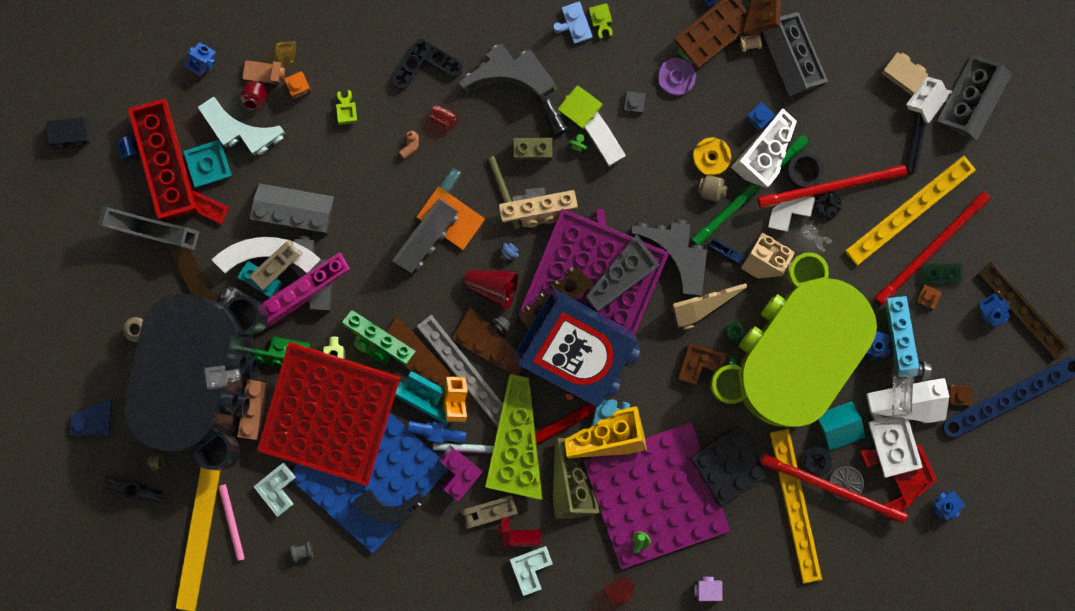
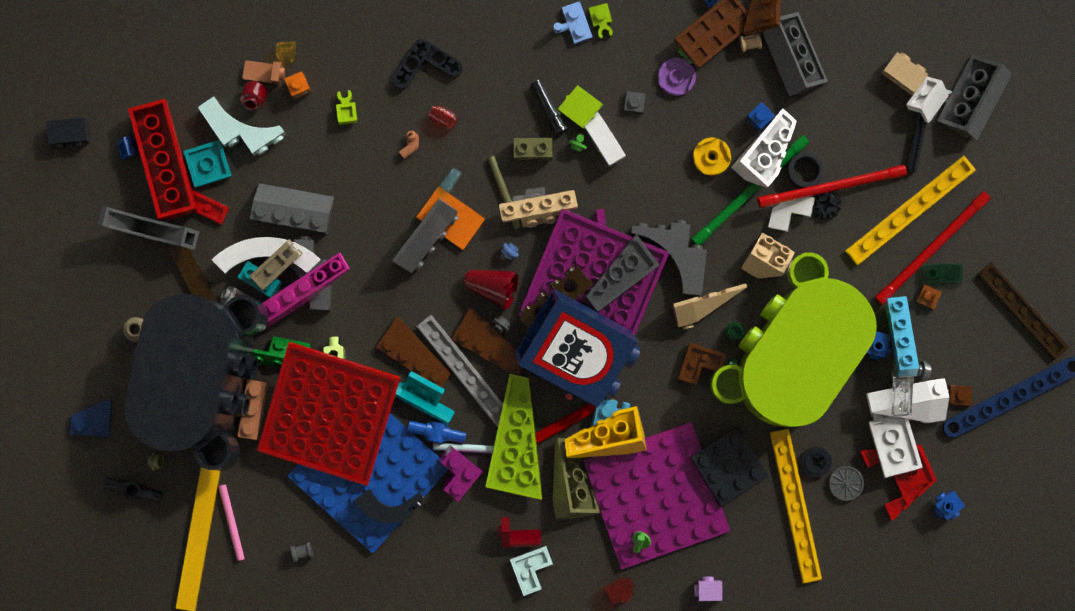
blue brick [184,42,216,77] -> none
clear plate [204,366,240,389] -> none
light aqua plate [254,463,296,517] -> none
green bracket [341,310,416,366] -> none
light orange brick [443,377,467,422] -> none
dark grey arch [459,43,559,101] -> none
dark tan plate [461,495,518,529] -> none
dark tan head [698,175,728,202] -> none
dark blue piece [708,238,746,266] -> none
red piece [760,454,908,524] -> none
clear plate [799,224,832,252] -> none
teal slope [818,401,866,451] -> none
blue brick [979,293,1010,327] -> none

